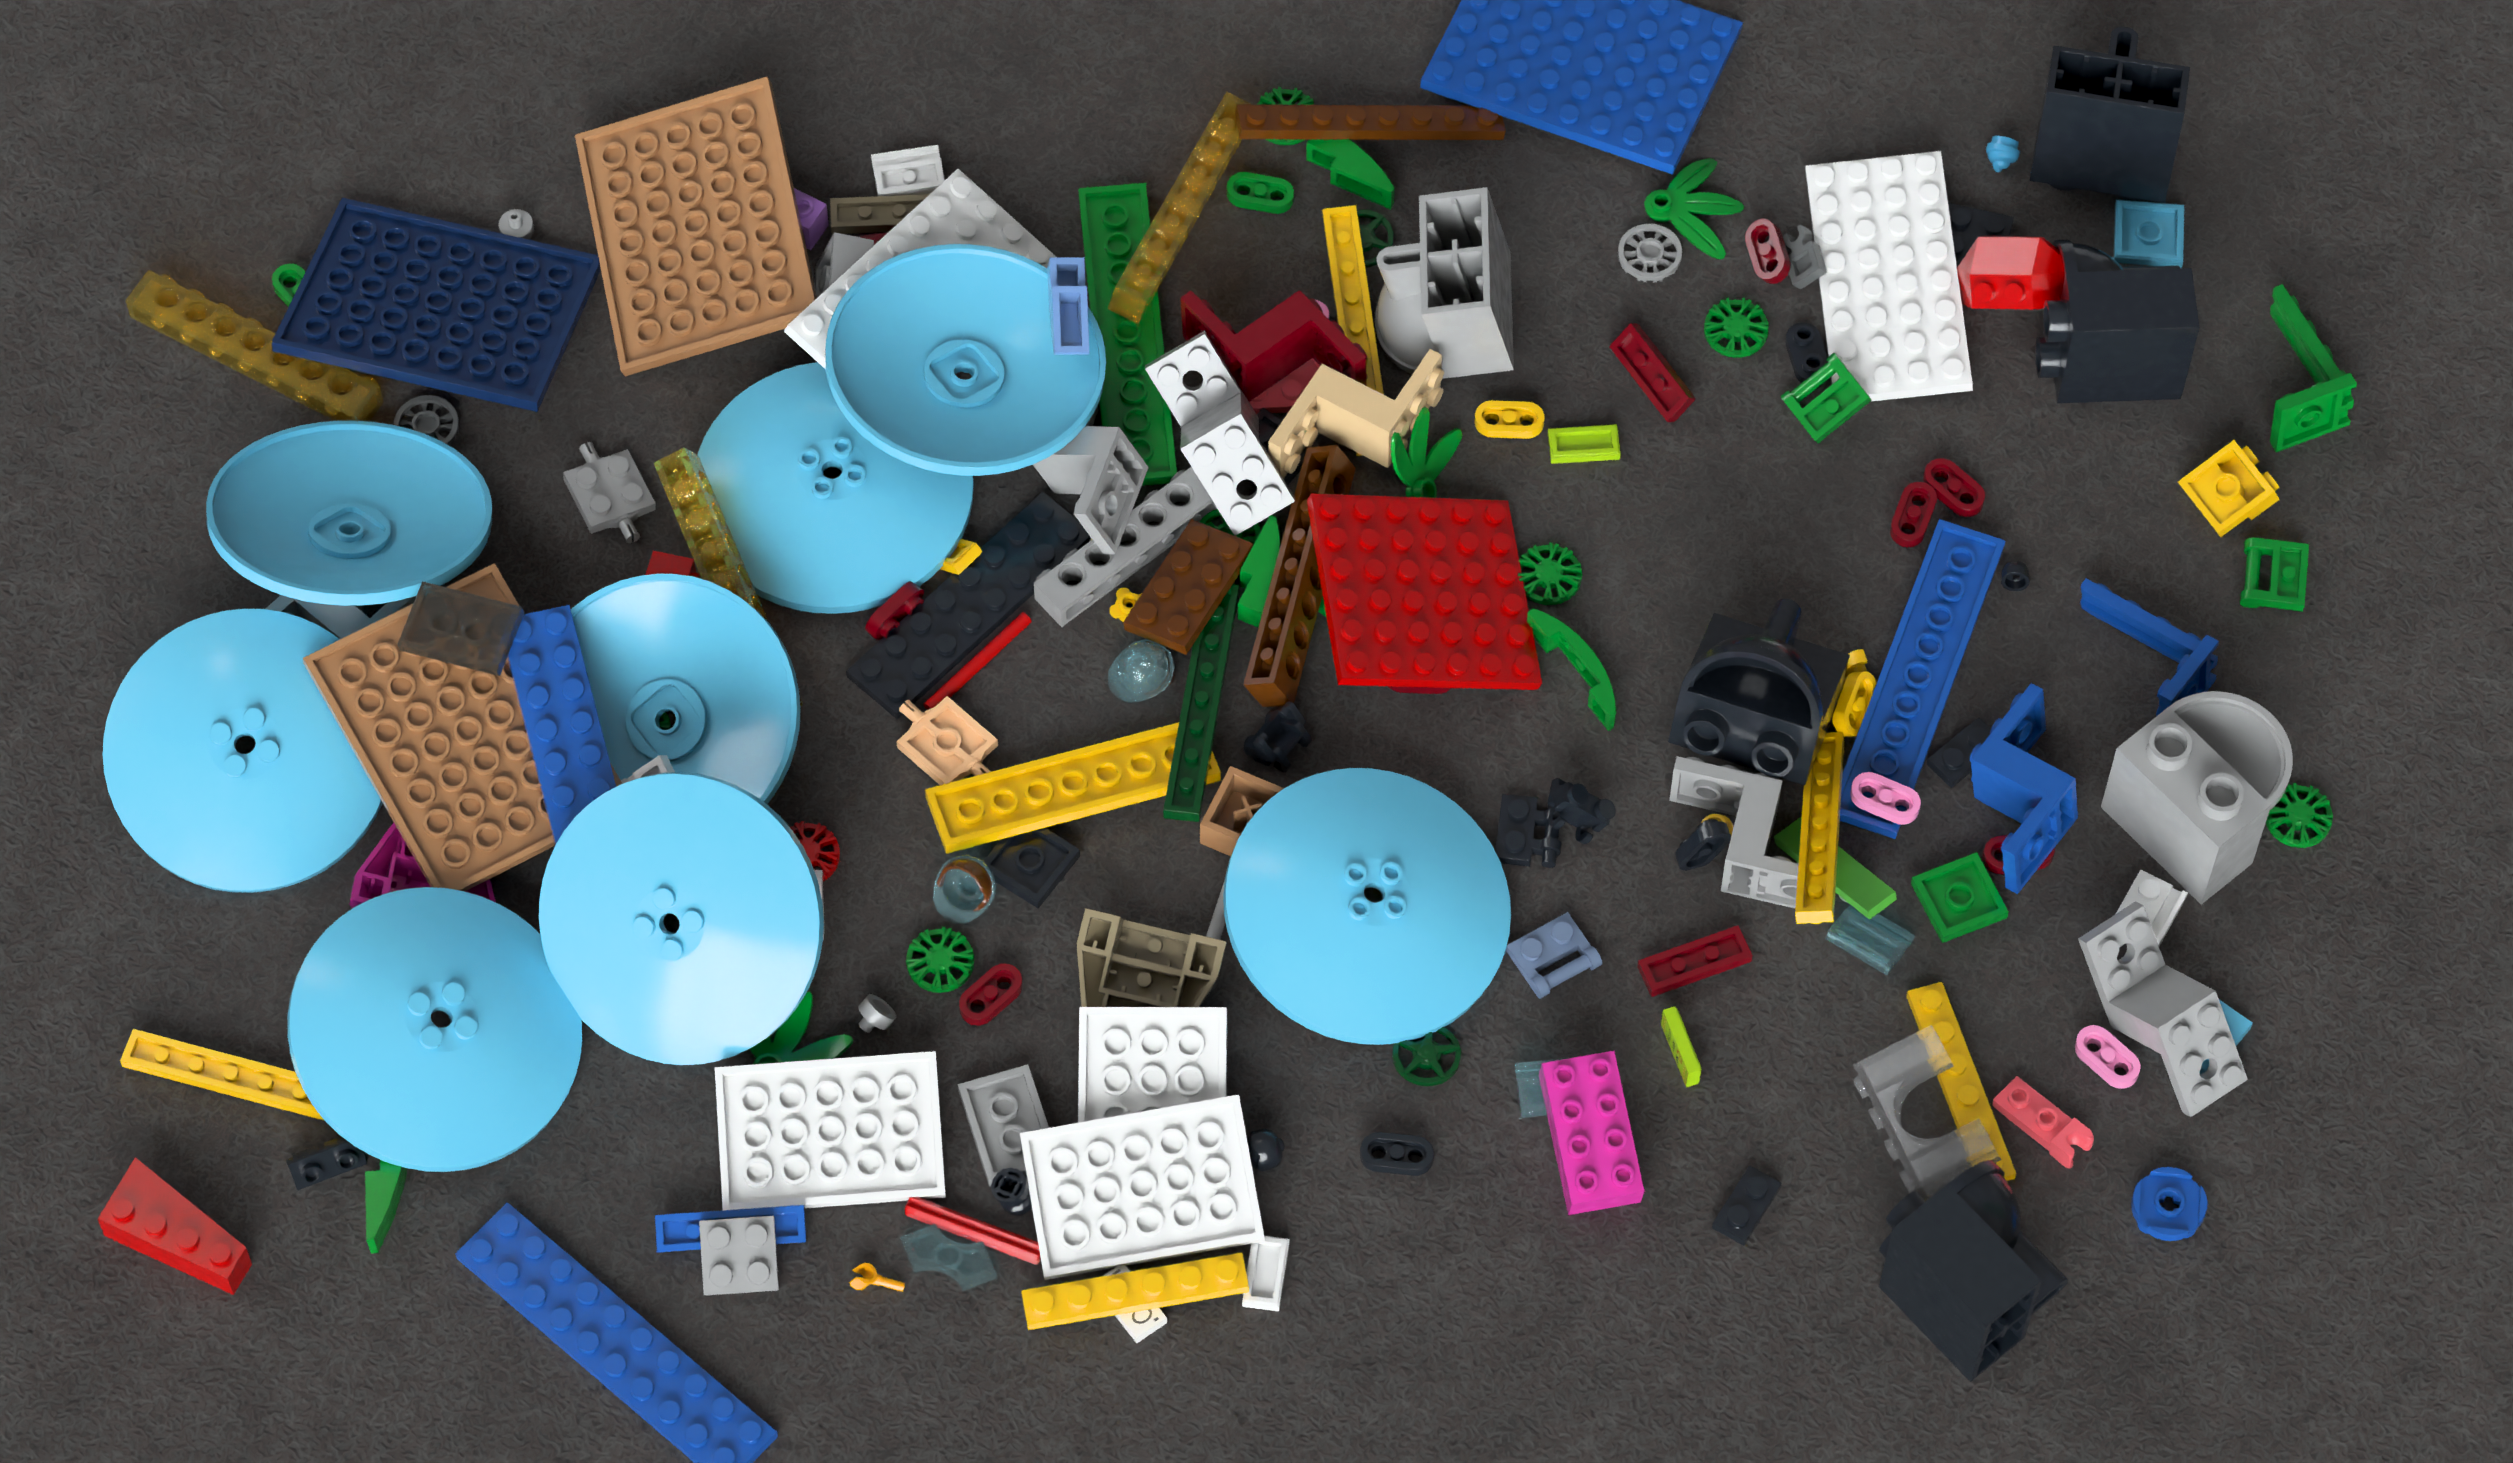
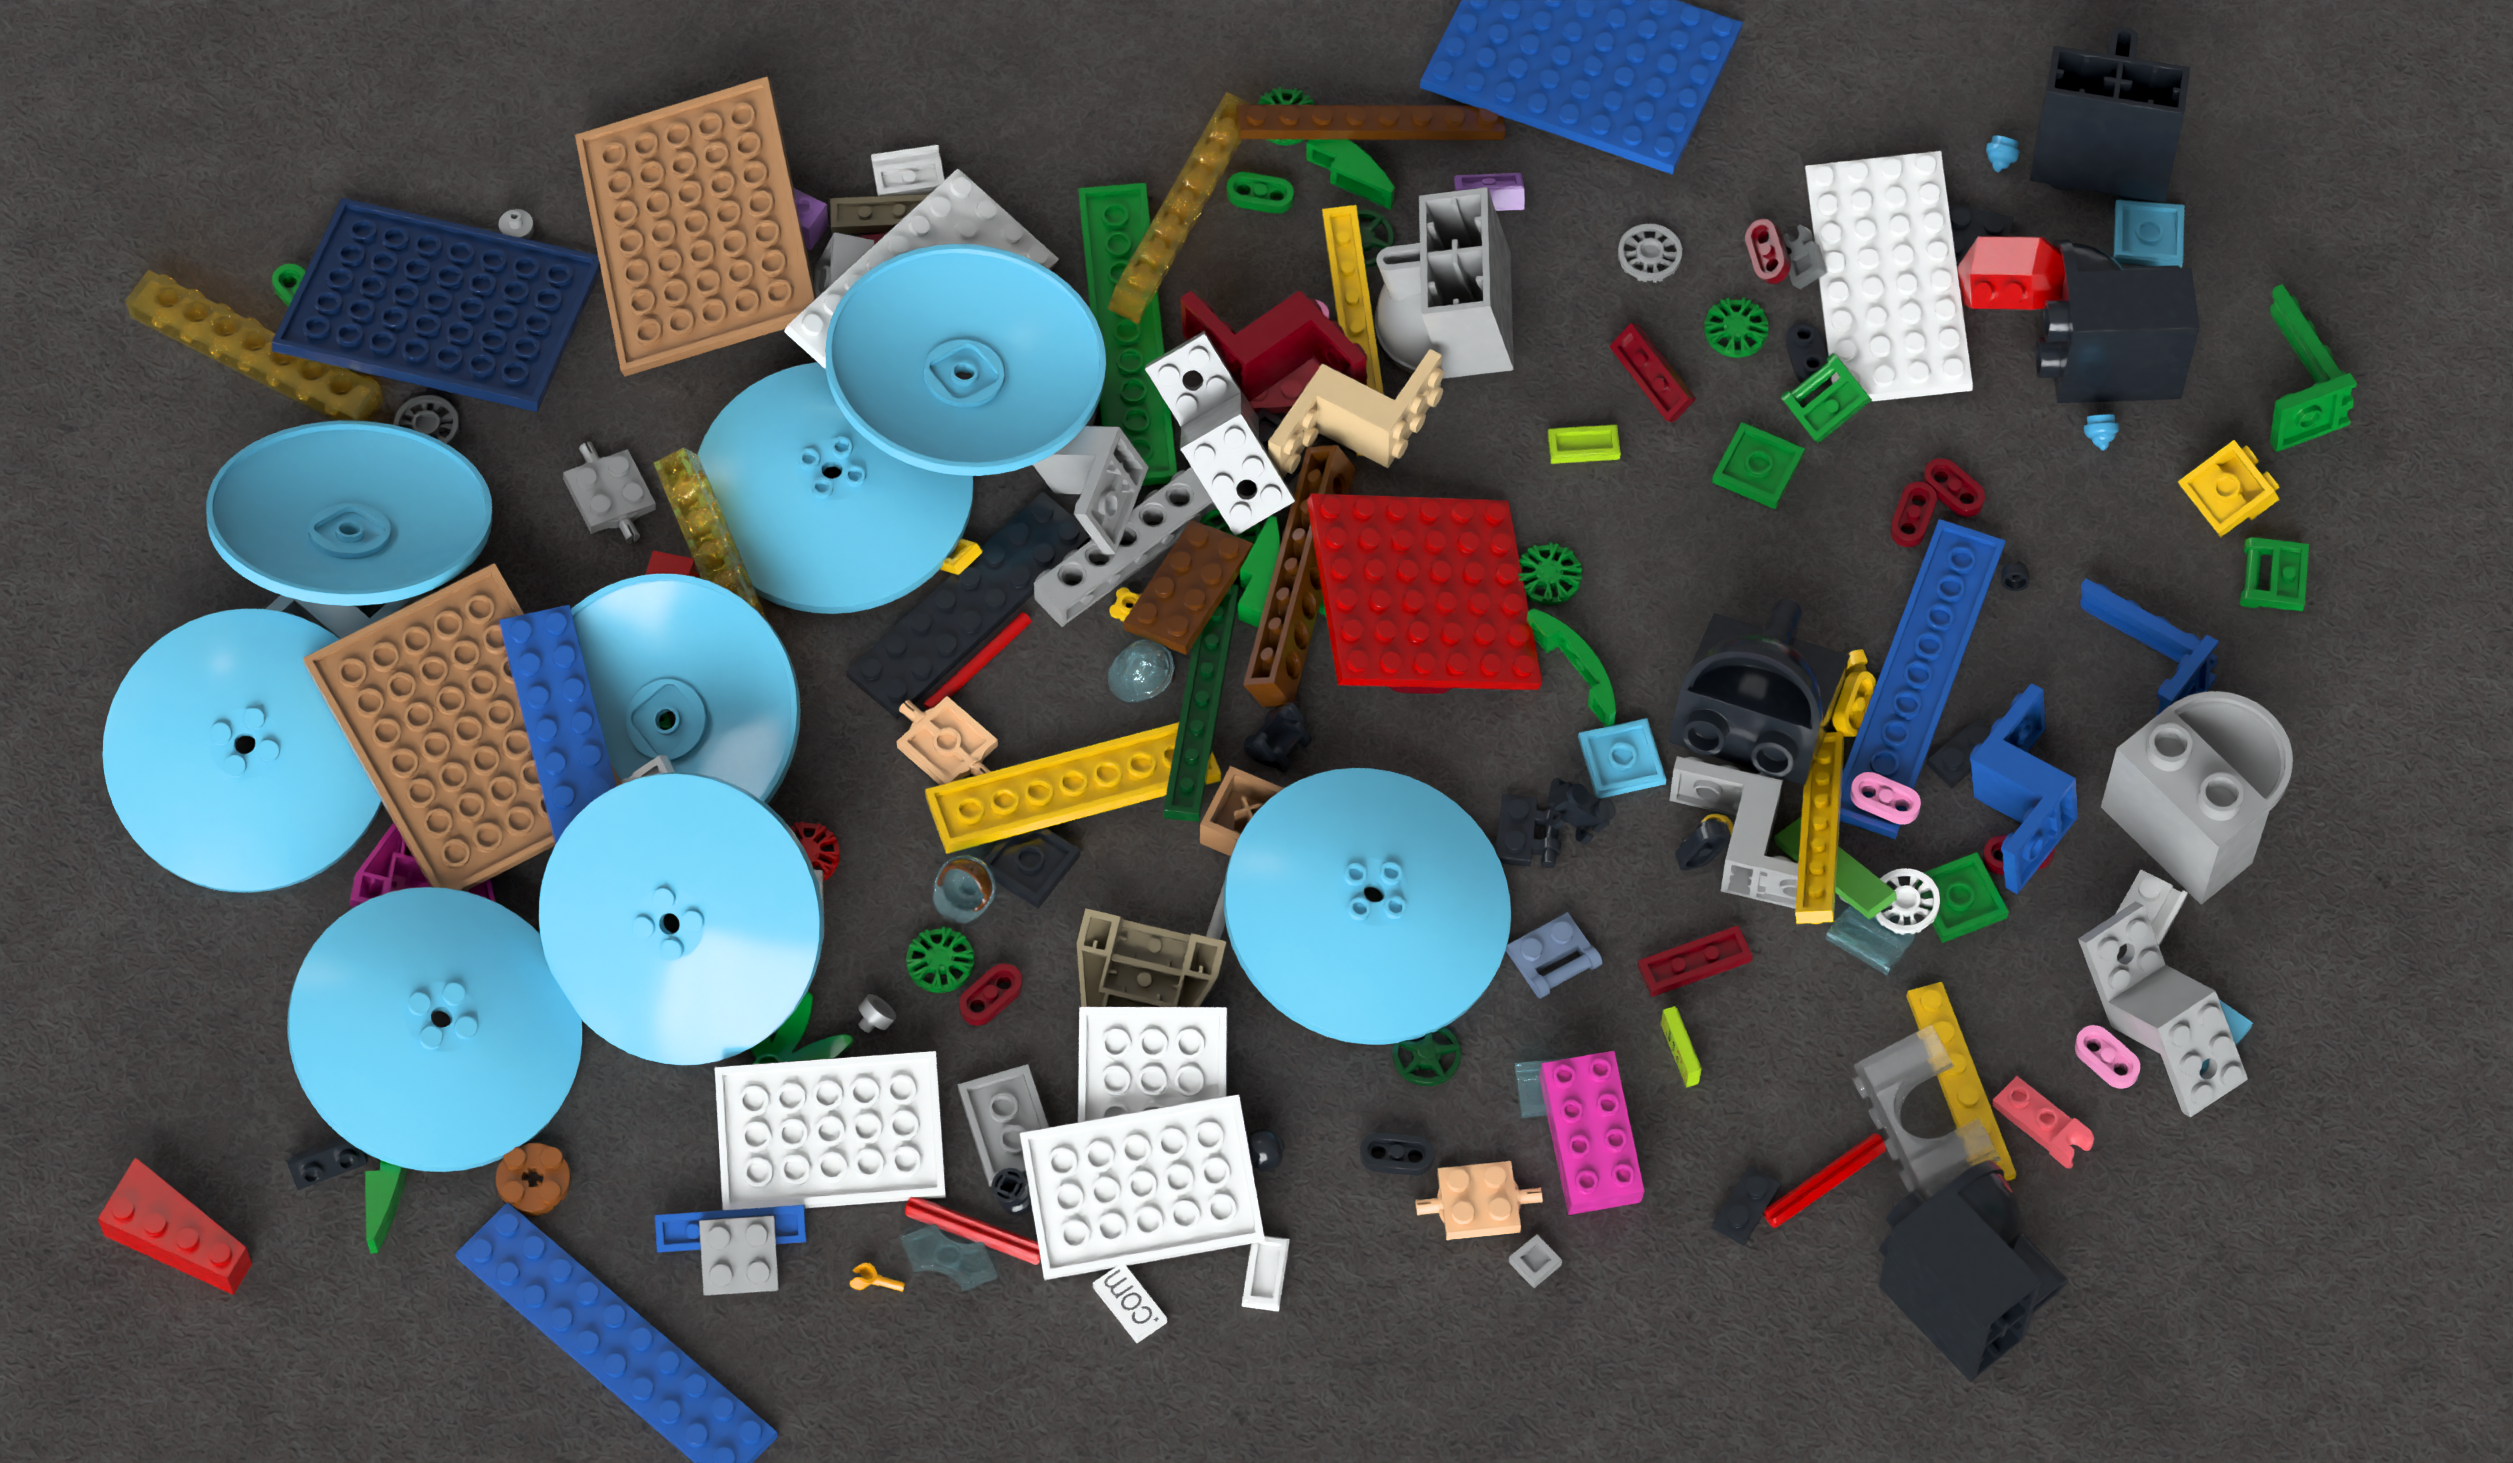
yellow plate [120,1029,325,1121] -> none
clear smoke plate [397,581,525,676] -> none
dark red plate [865,581,924,640] -> none
yellow plate [1021,1253,1249,1330] -> none
medium blue slope [1047,257,1089,355] -> none
green plant [1391,407,1462,498] -> none
yellow plate [1475,401,1544,439] -> none
green plant [1644,158,1744,260] -> none
blue plate [2131,1167,2207,1241] -> none
green wheel [2266,783,2333,848] -> none
none -> dark orange plate [496,1143,571,1216]
none -> light nougat plate [1415,1161,1542,1240]
none -> medium lavender slope [1454,173,1525,211]
none -> light grey plate [1509,1234,1562,1288]
none -> medium azure tile [1578,718,1666,799]
none -> green plate [1712,422,1805,510]
none -> red axle [1764,1133,1887,1228]
none -> white wheel [1875,868,1940,935]
none -> dark azure plate [2084,414,2119,451]

